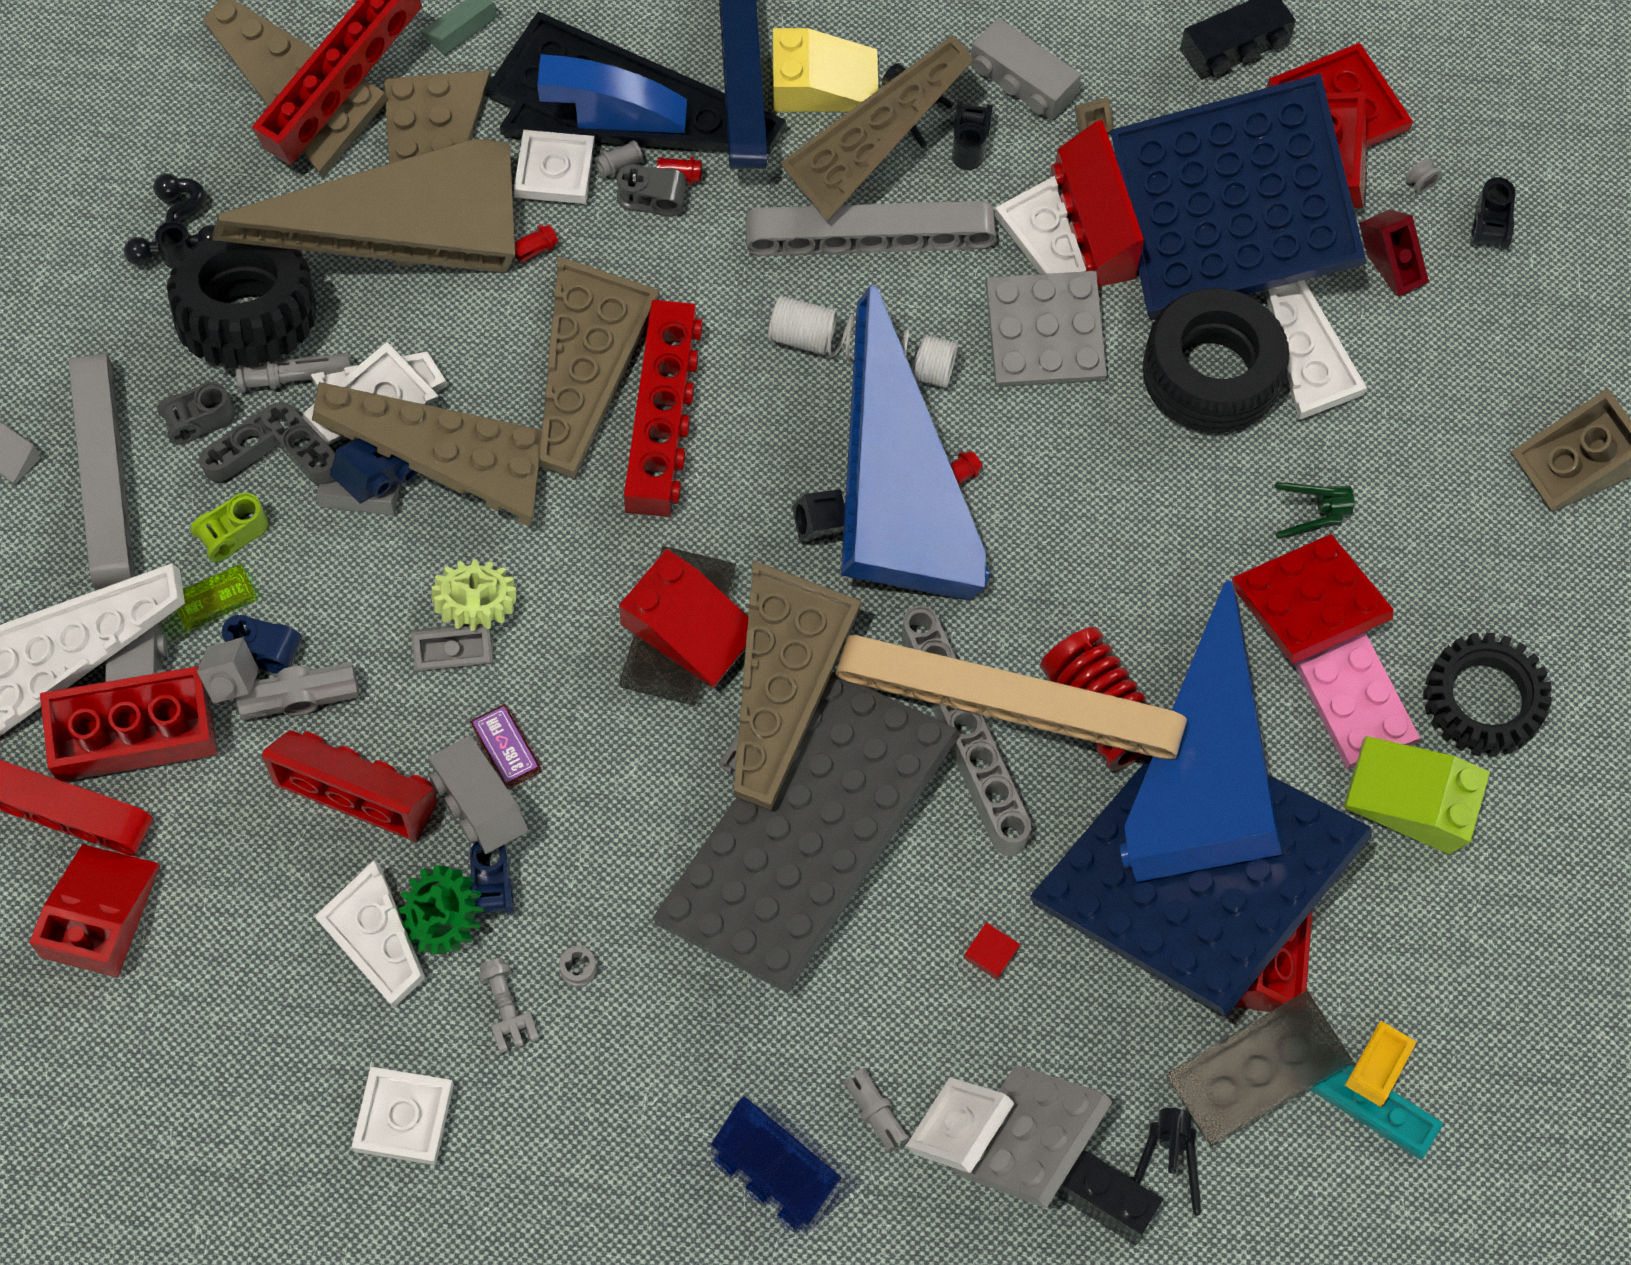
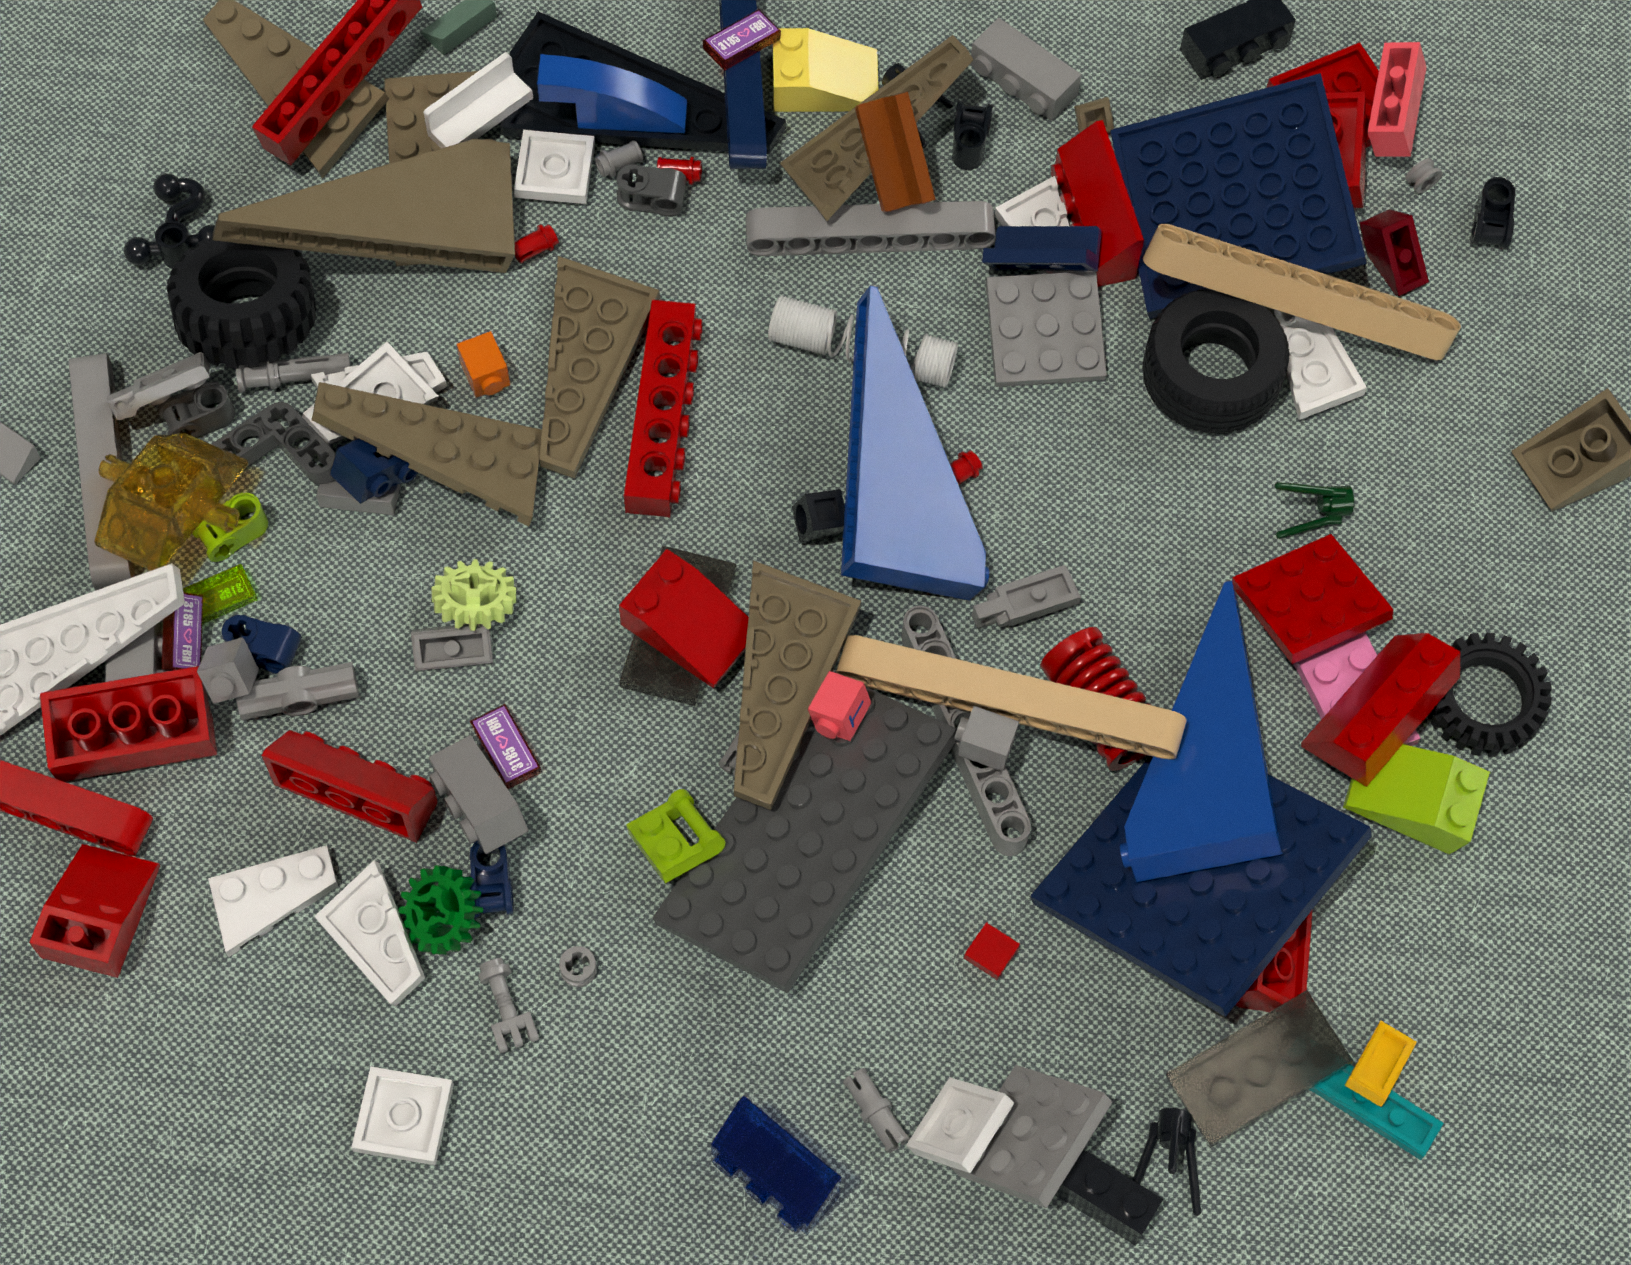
none -> clear yellow slope [94,433,249,571]
none -> light grey hinge [107,352,210,420]
none -> tile [162,592,203,671]
none -> white wing [208,845,338,957]
none -> white panel [424,52,533,148]
none -> orange brick [456,331,510,398]
none -> lime plate [626,789,725,884]
none -> tile [703,9,781,71]
none -> coral brick [808,671,871,741]
none -> dark orange panel [855,92,936,212]
none -> light grey brick [954,706,1019,771]
none -> light grey hinge [971,565,1081,628]
none -> dark blue panel [982,226,1102,271]
none -> tan beam [1143,224,1461,360]
none -> red slope [1301,633,1461,787]
none -> coral brick [1368,42,1427,157]

